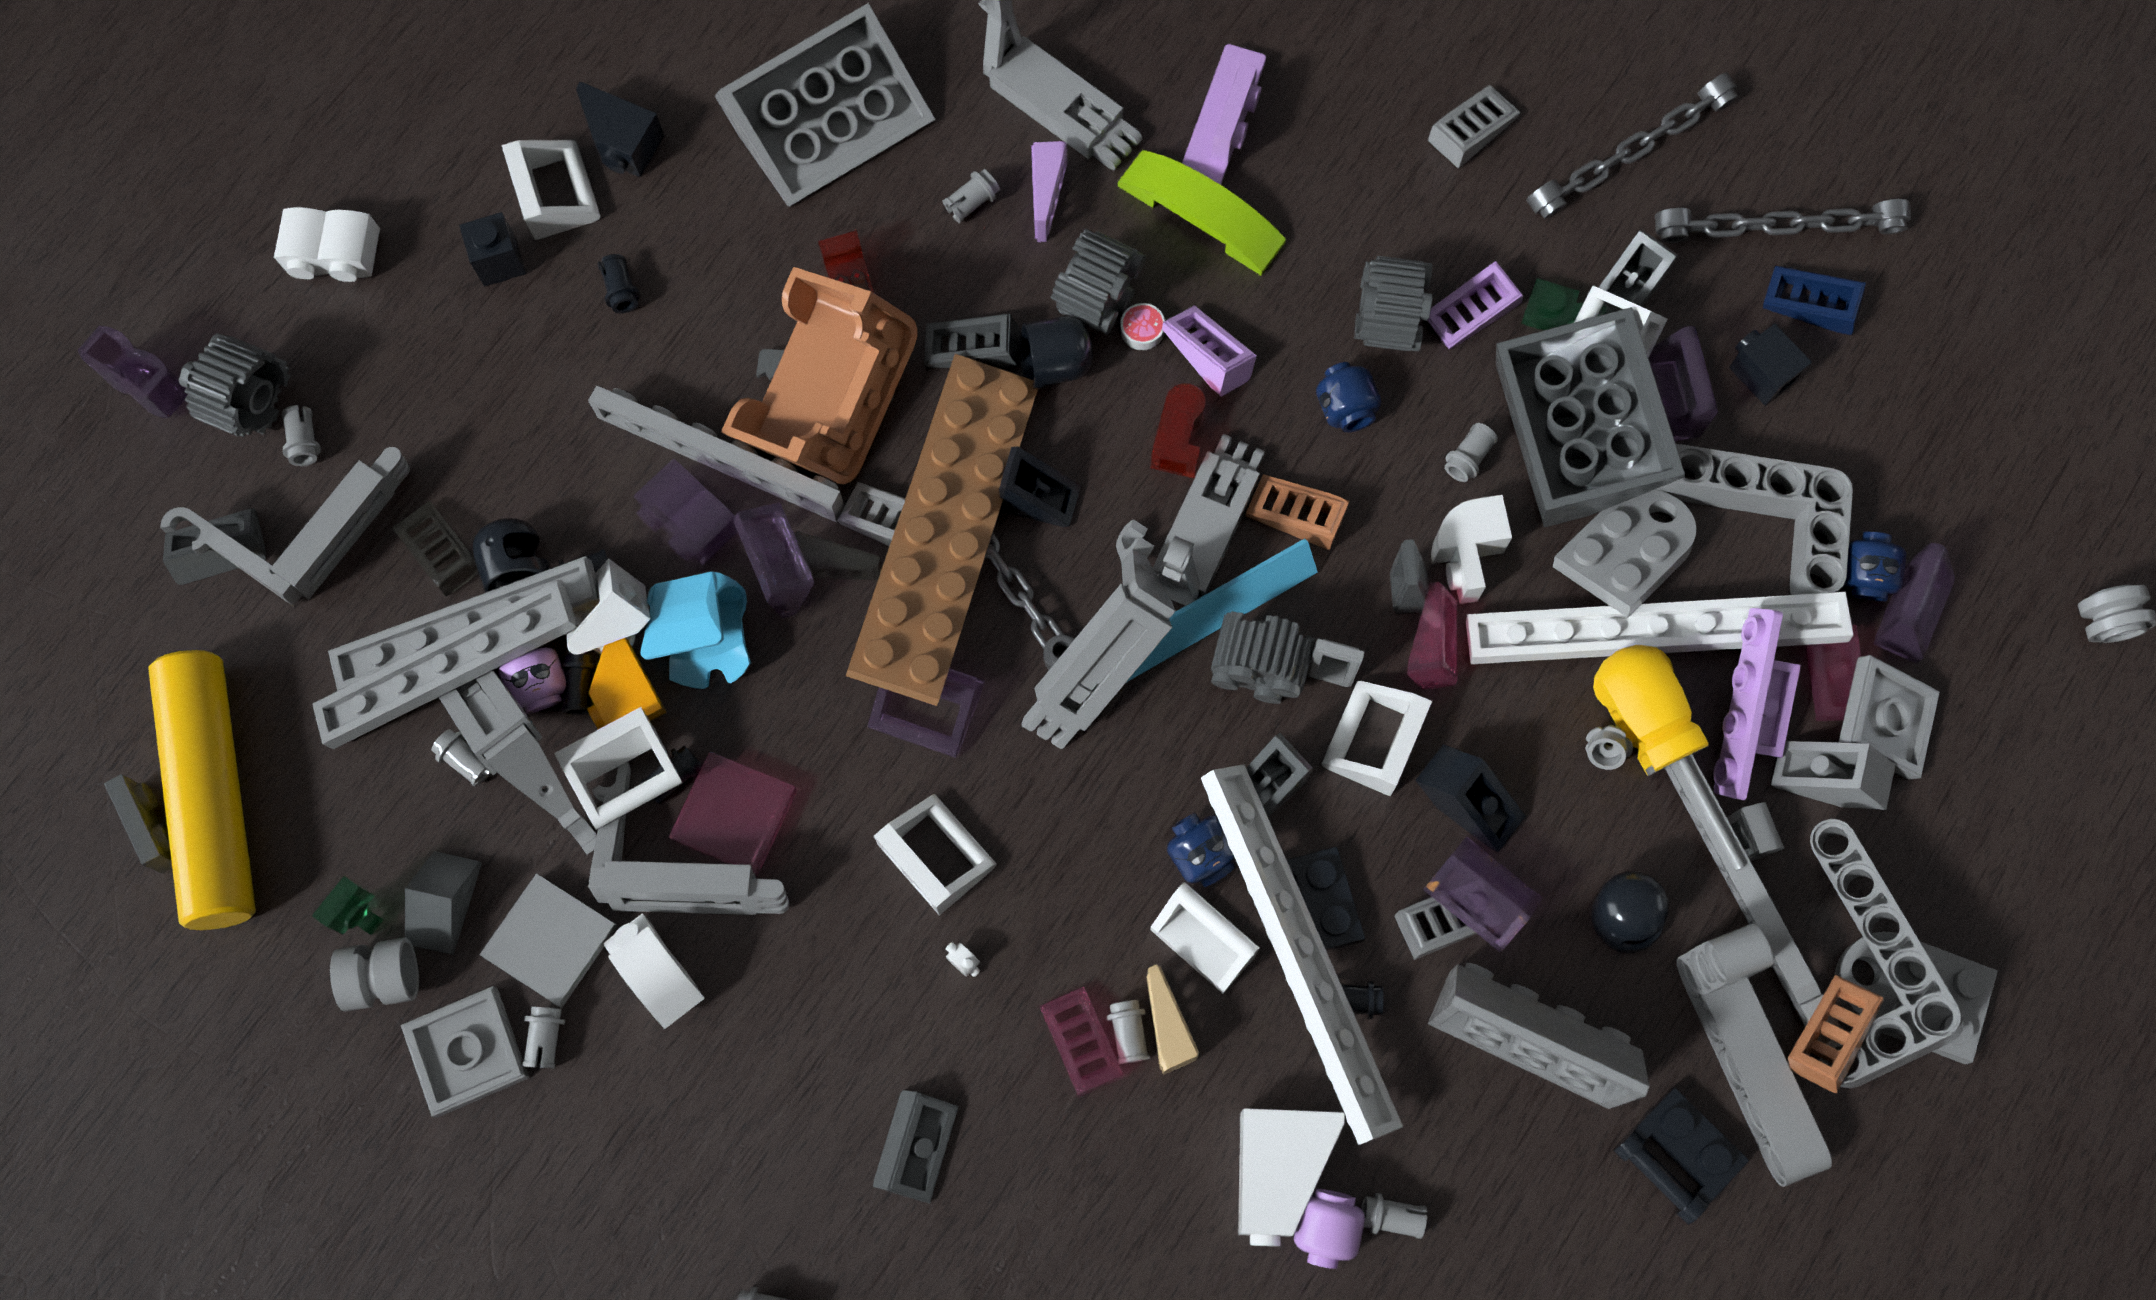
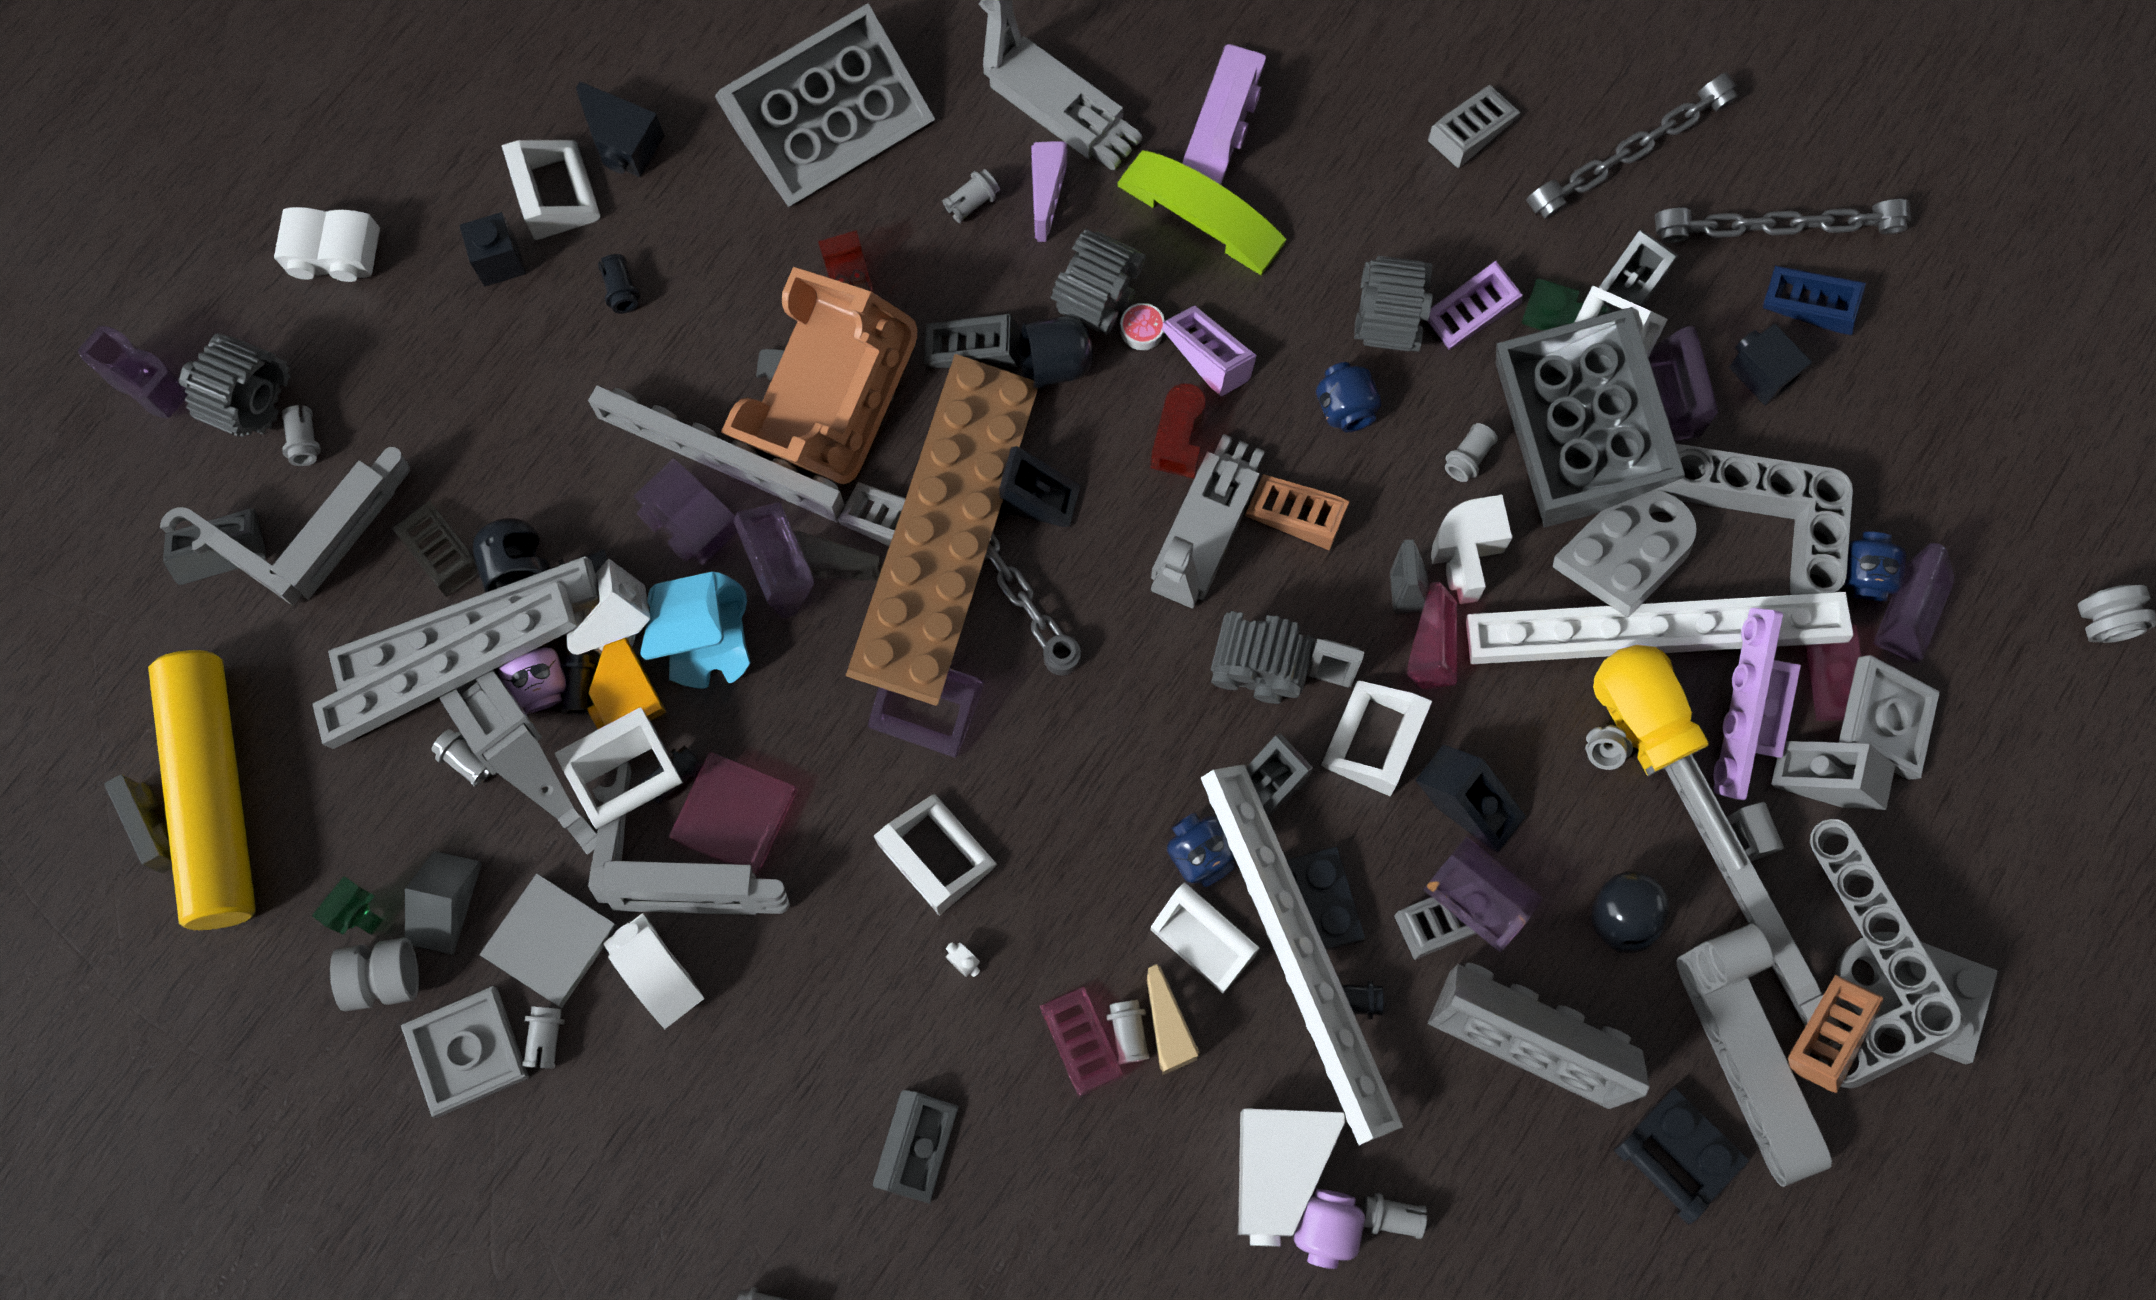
light grey hinge [1022,519,1175,749] -> none
medium azure piece [1127,538,1318,682] -> none

